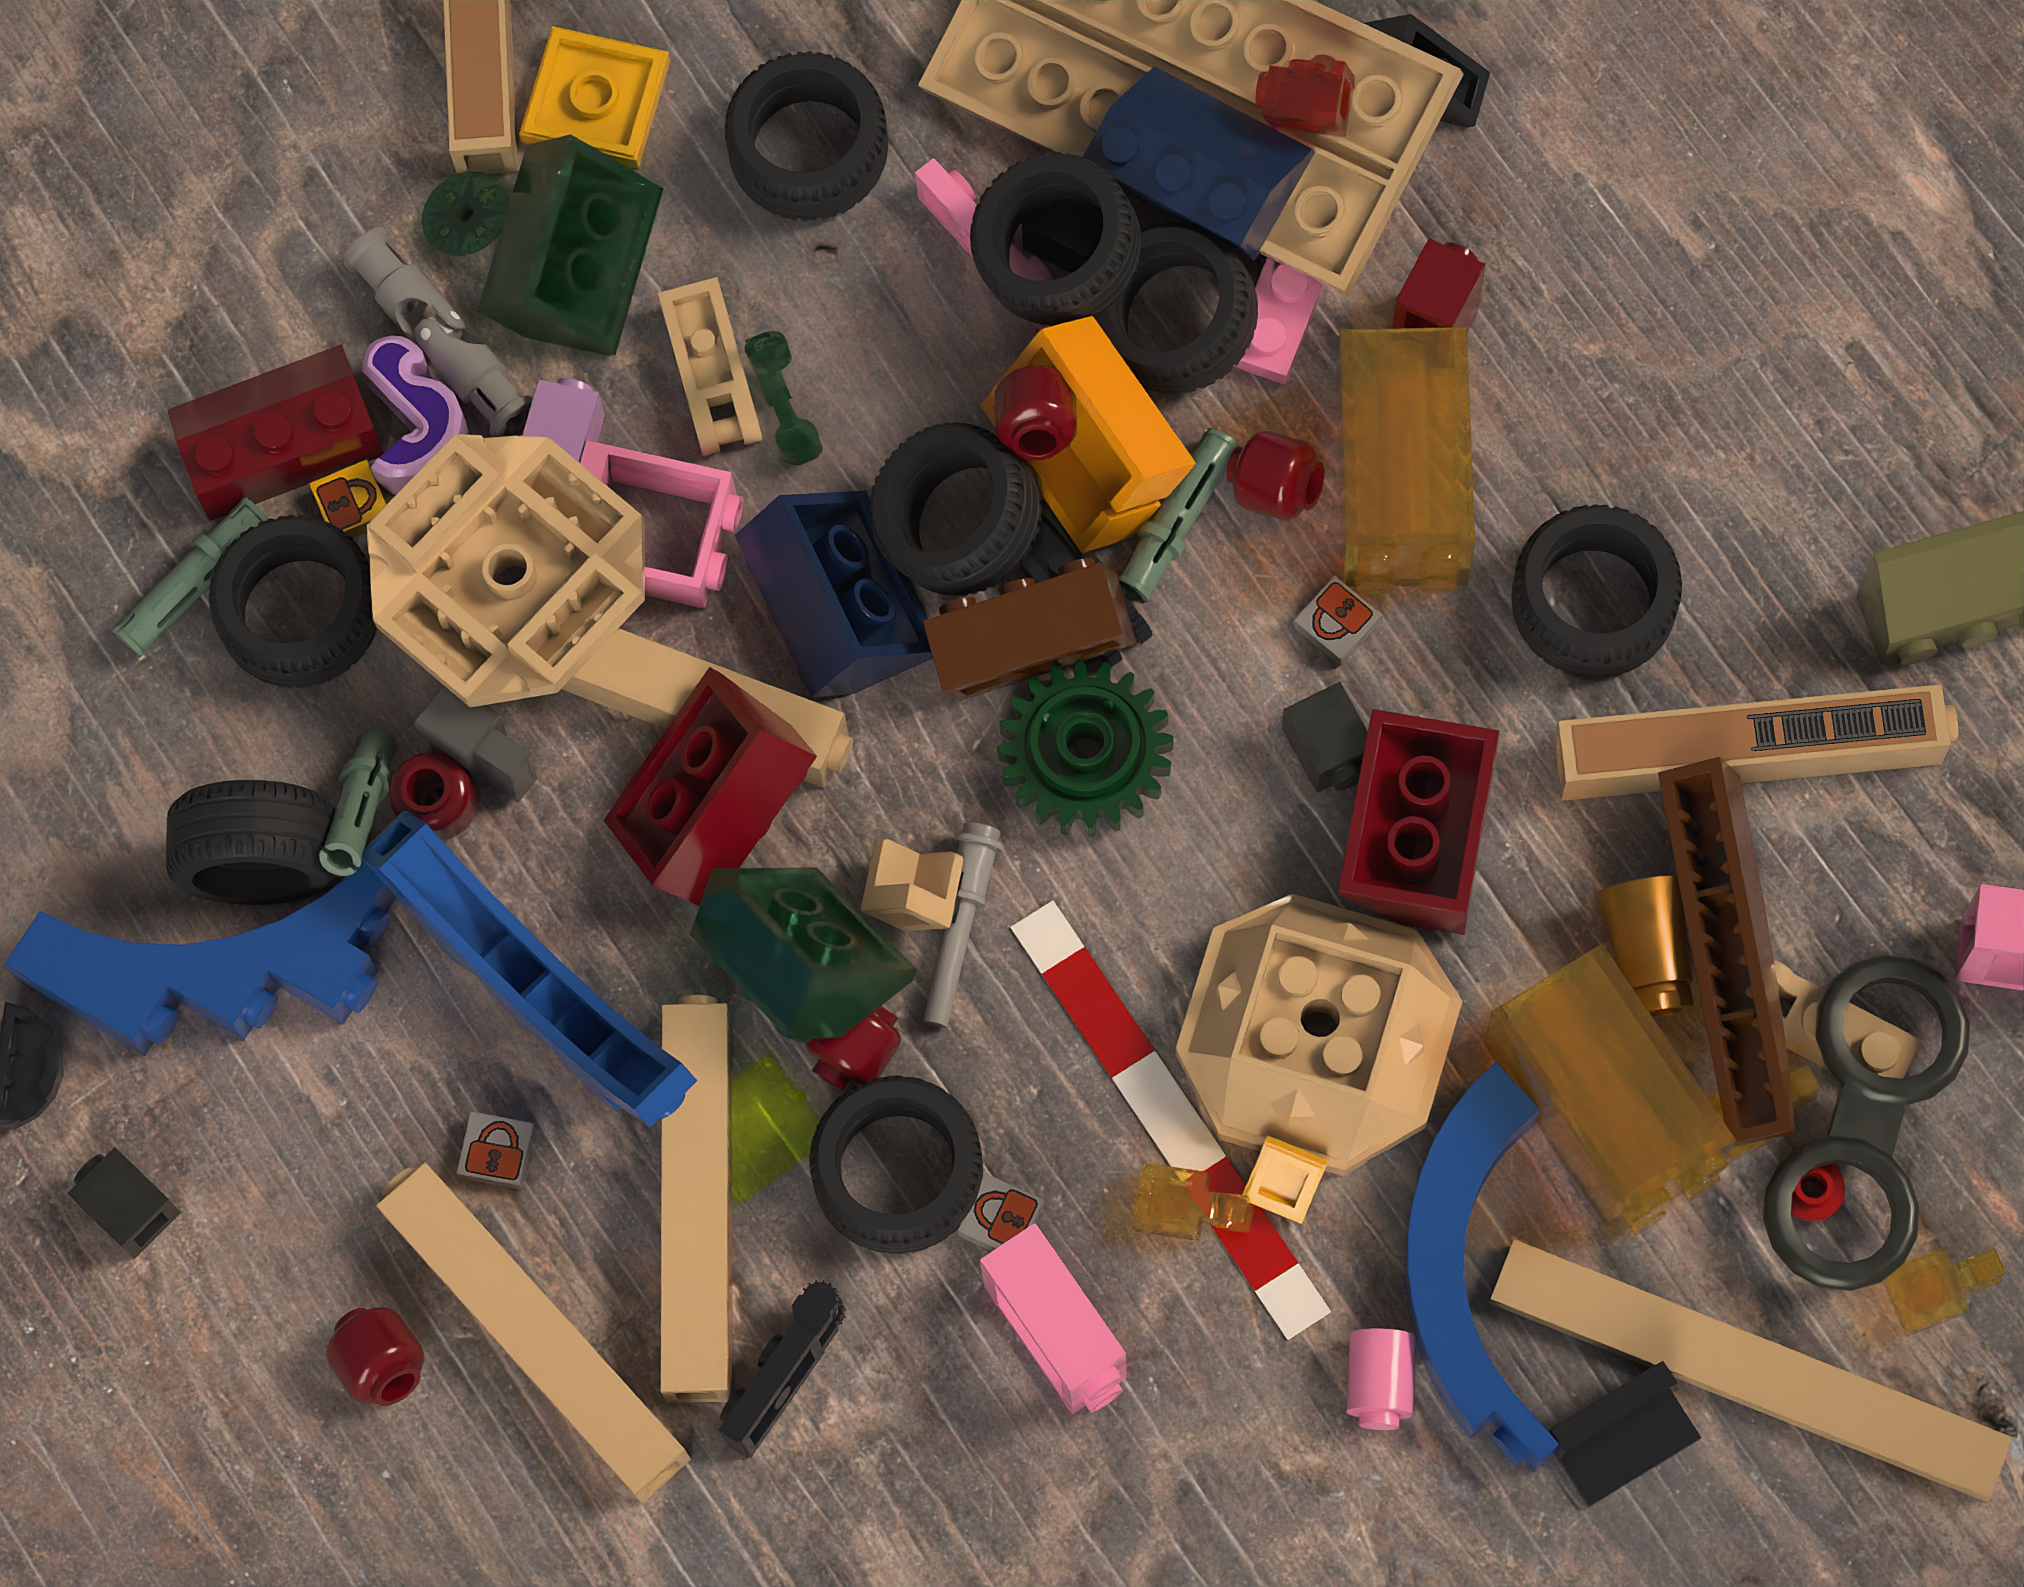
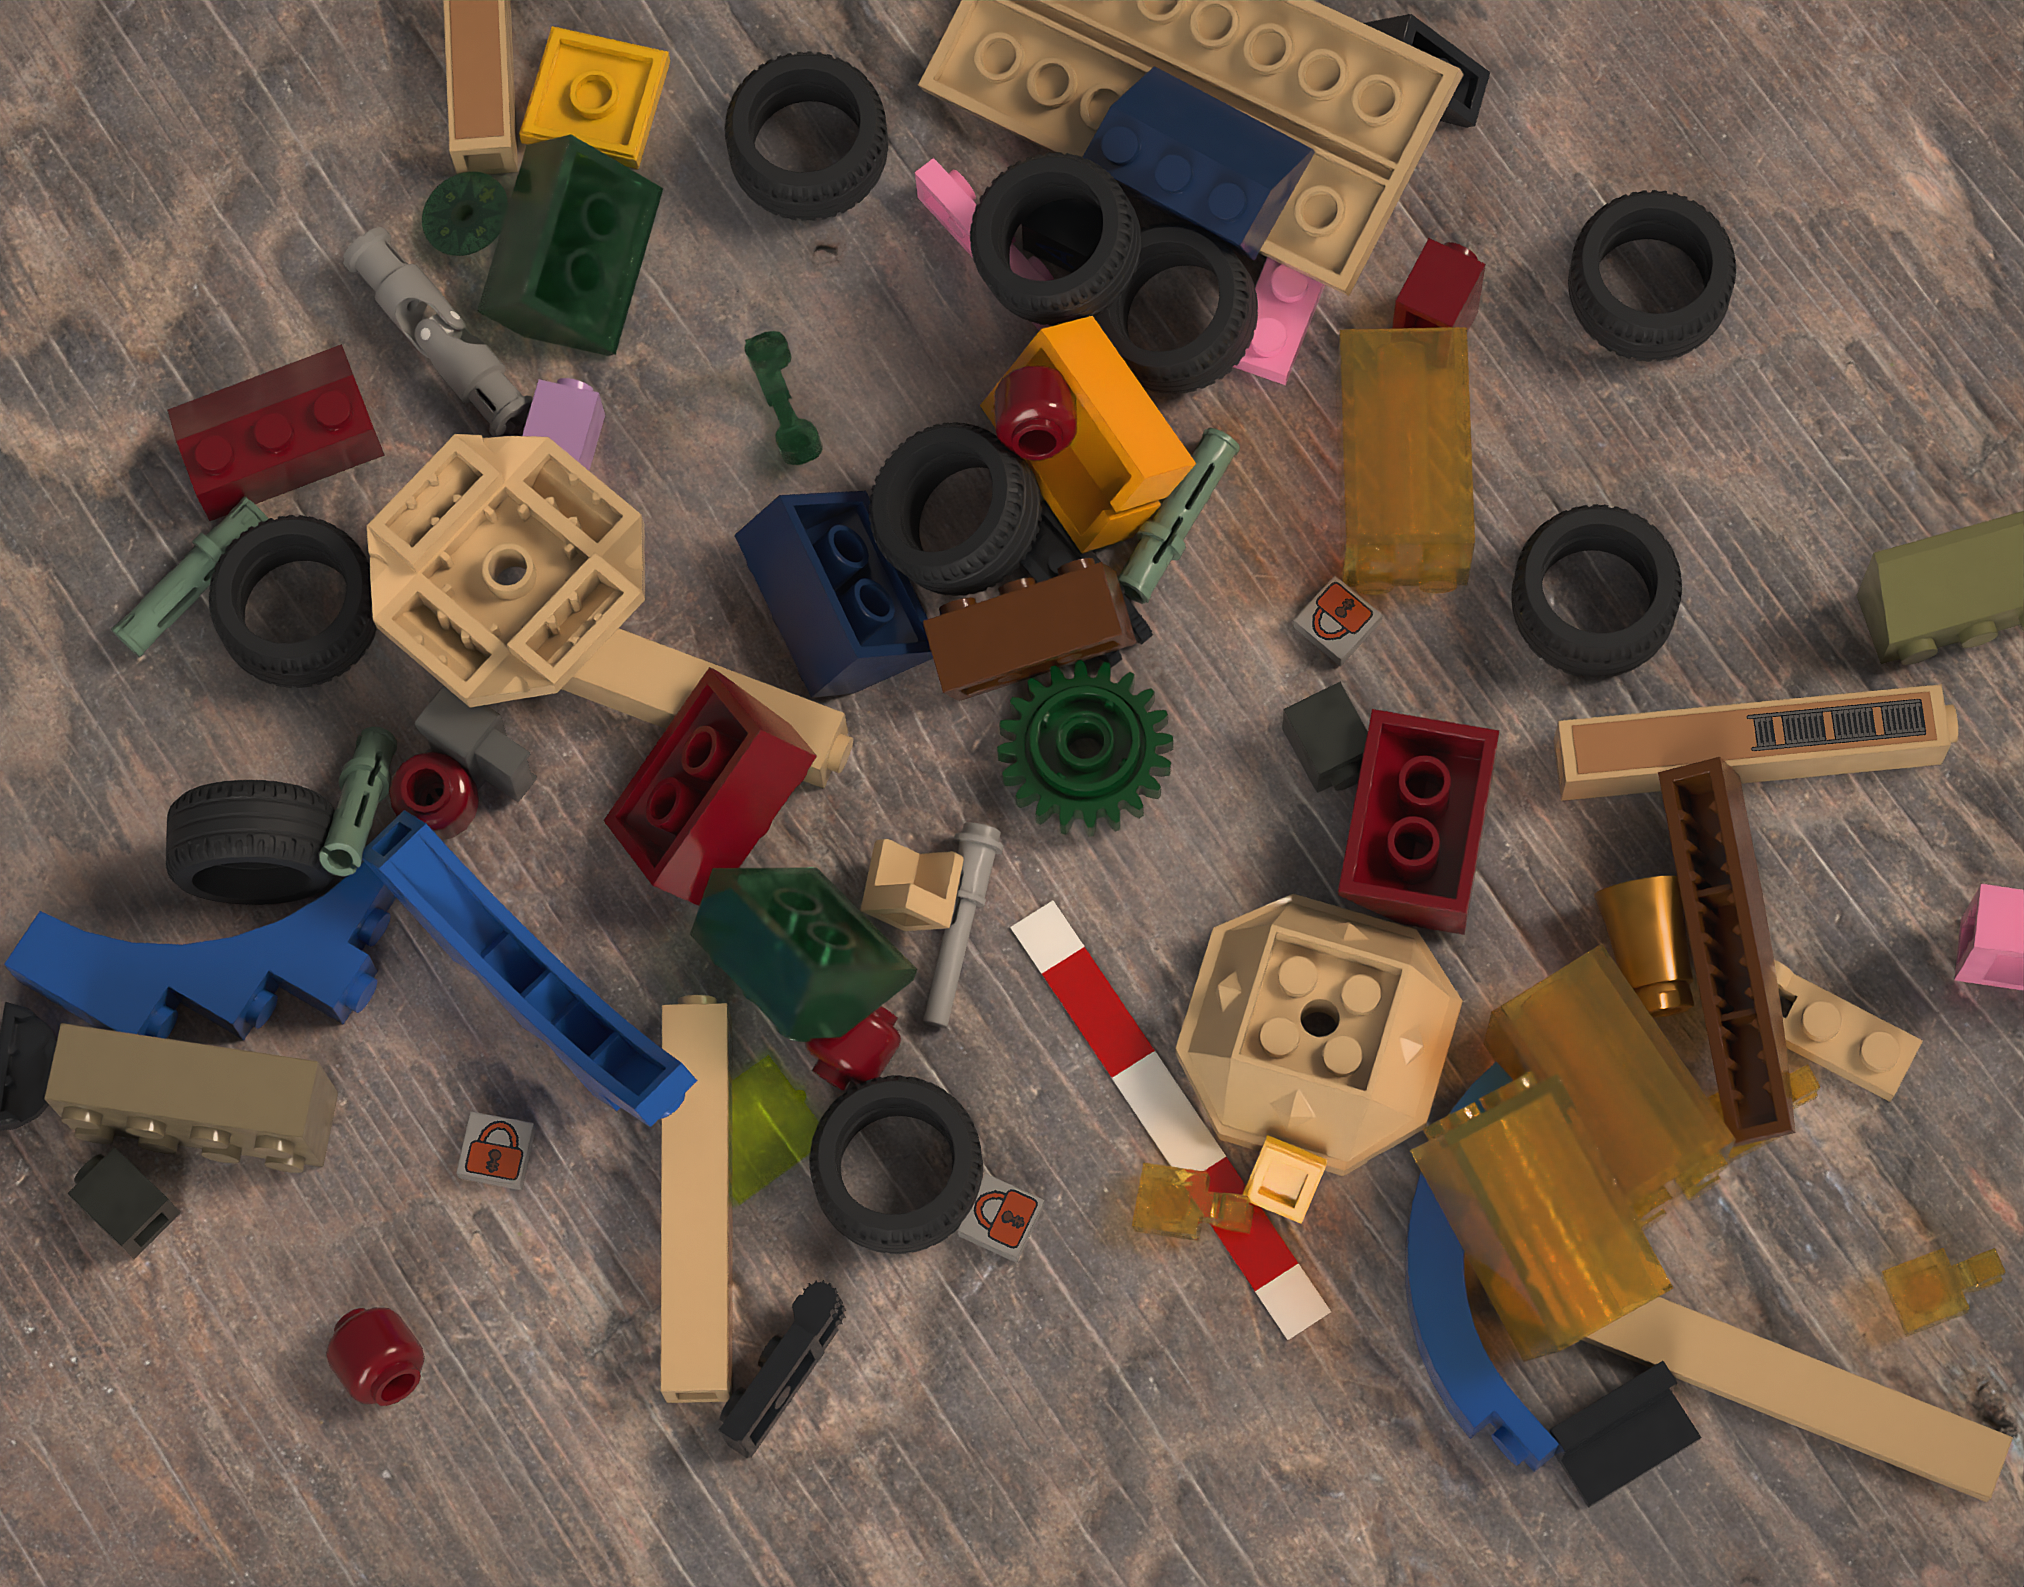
tile [309,459,386,537] -> none
lavender animal [362,335,469,495] -> none
tan brick [376,1162,691,1504] -> none
bright pink window [580,440,744,609] -> none
tan plate [658,277,763,457] -> none
bright pink window [980,1223,1127,1415] -> none
dark red head [1227,431,1325,520] -> none
clear red brick [1255,59,1355,137] -> none
bright pink brick [1346,1328,1416,1430] -> none
pearl dark grey bar [1763,954,1970,1291] -> none
red plate [1791,1164,1845,1222] -> none
none -> dark tan brick [44,1023,338,1173]
none -> clear yellow brick [1410,1072,1674,1362]
none -> black tyre [1568,190,1736,362]

